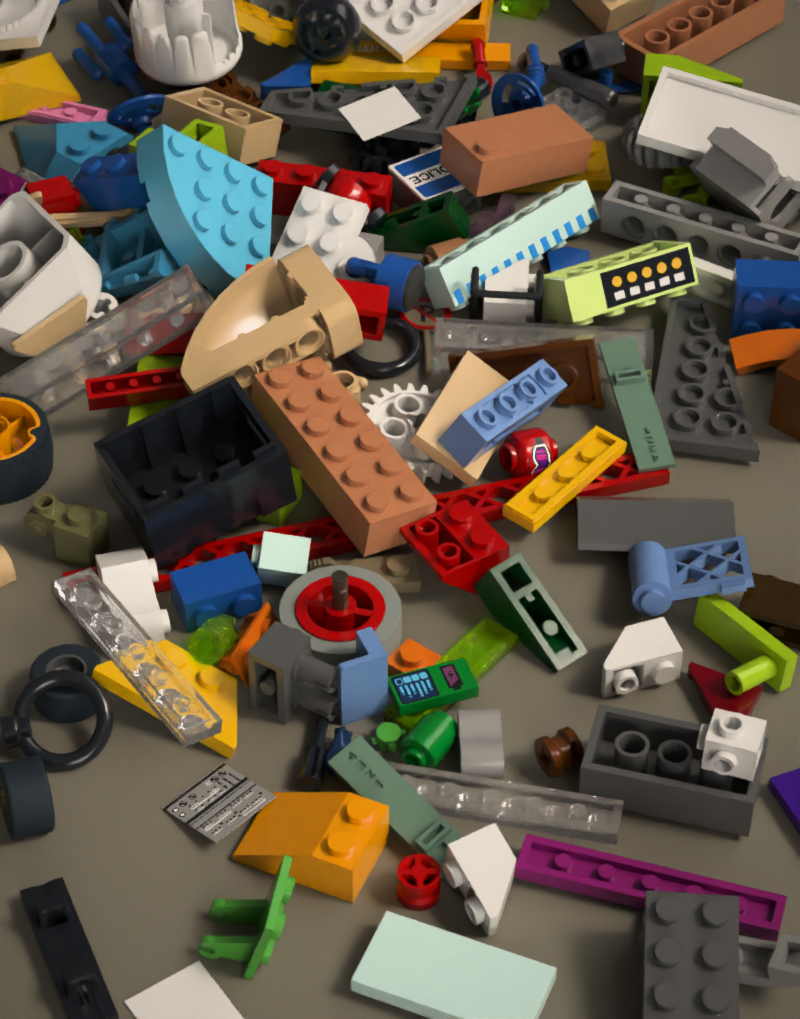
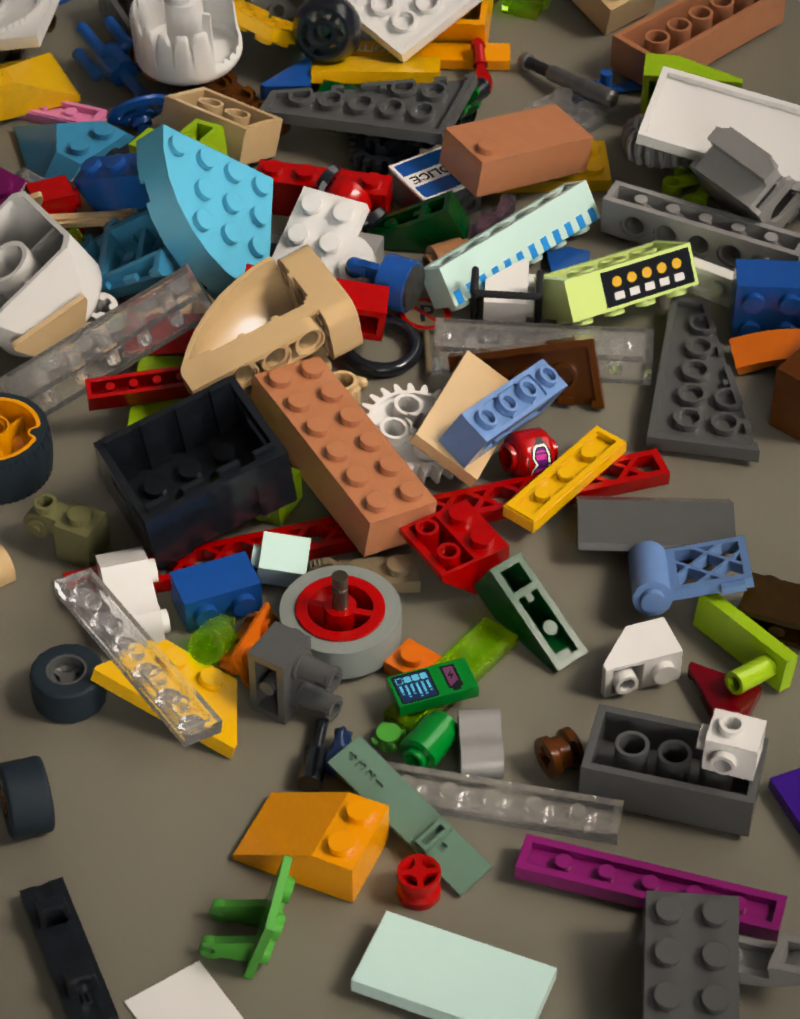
black piece [0,669,113,771] -> none
light grey sticker [162,763,277,843] -> none
medium blue panel [337,627,388,725] -> none
white sticker [338,86,421,141] -> none
white slope [443,823,516,937] -> none
blue dish [491,44,546,117] -> none
black brick [558,30,627,77] -> none
sand green piece [599,337,676,473] -> none

